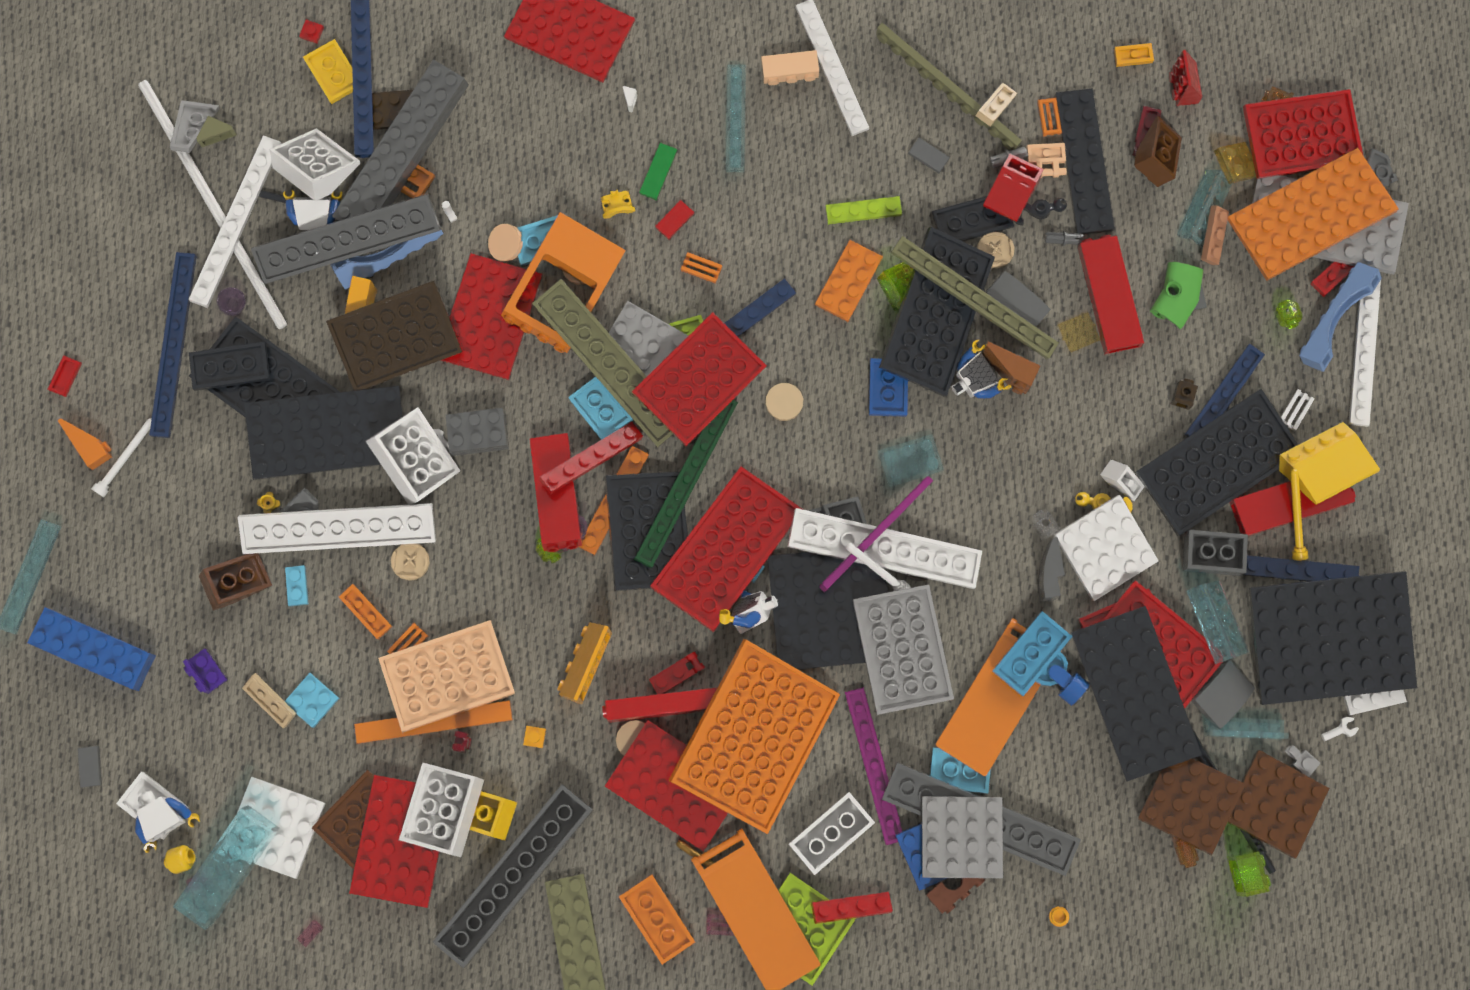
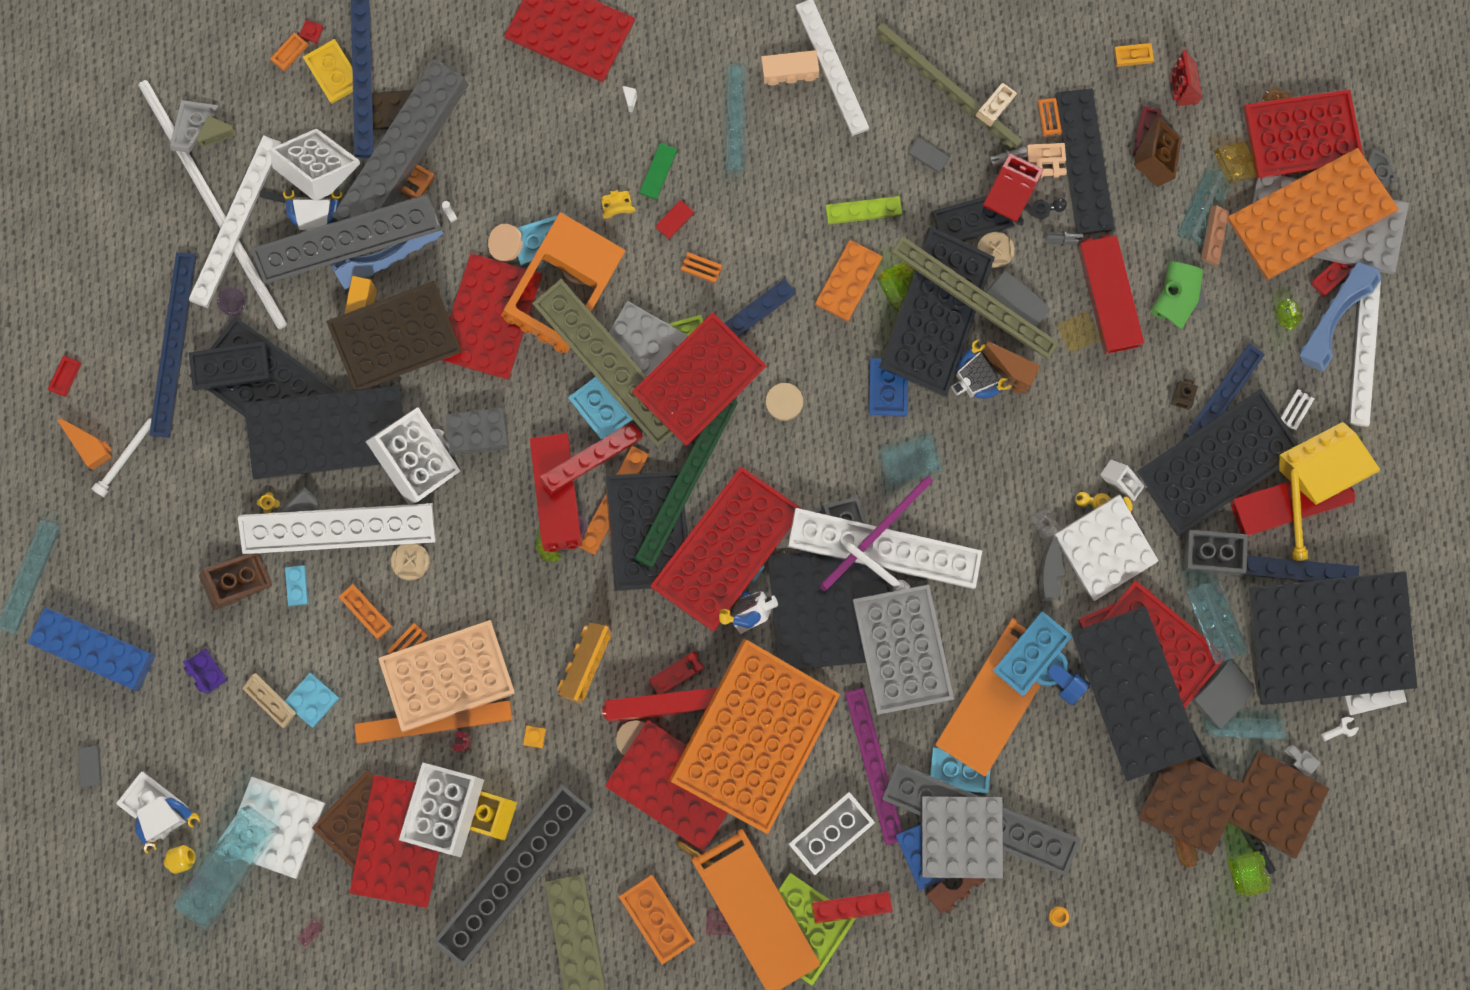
none -> orange tile [270,32,309,72]

